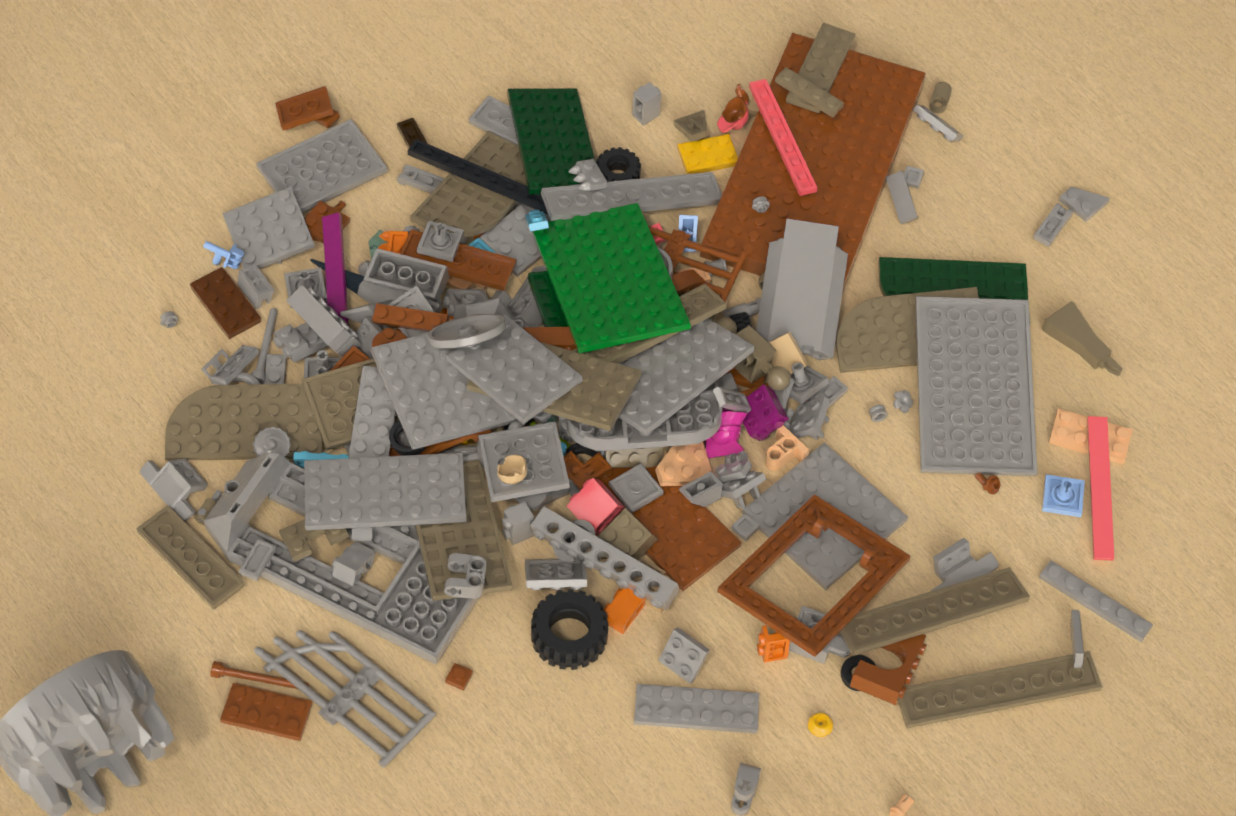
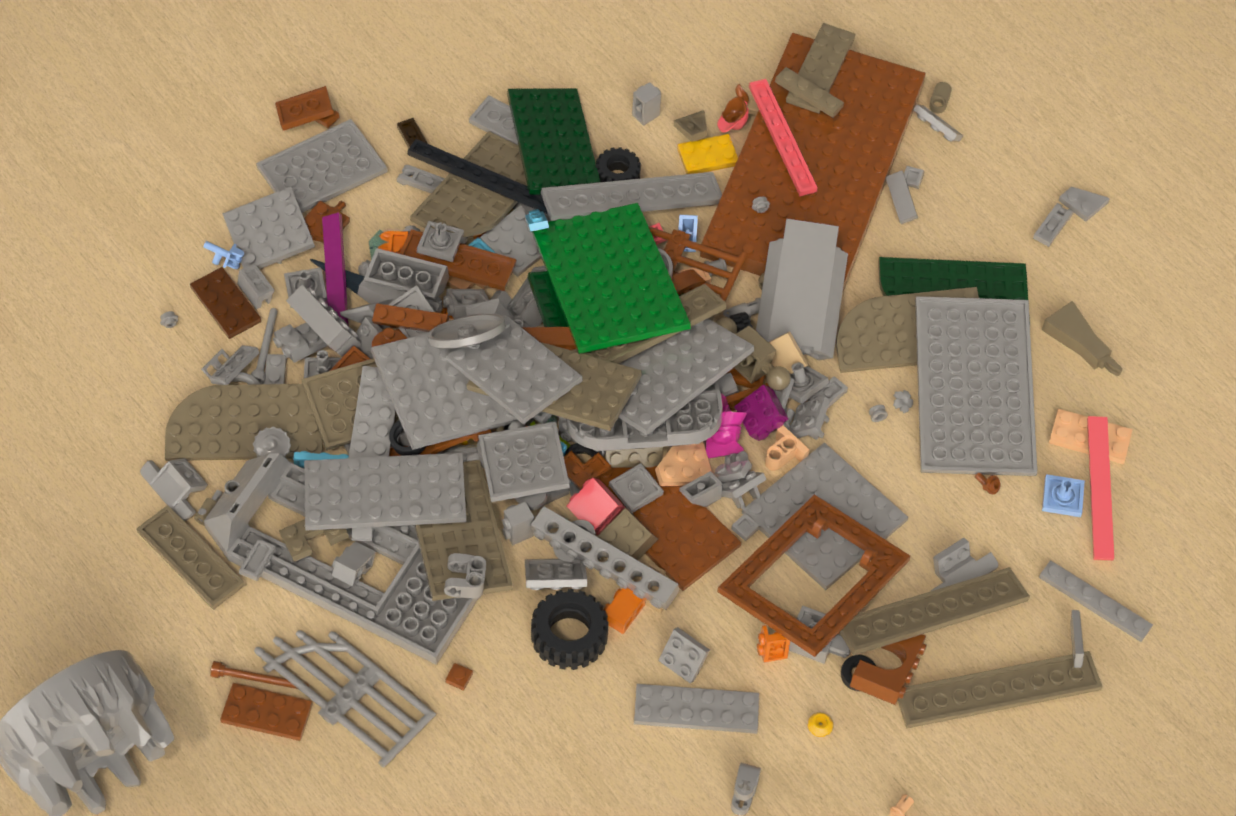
tan hair [497,455,527,484] -> none
light grey plate [569,159,608,191] -> none
light grey tile [713,387,751,413] -> none

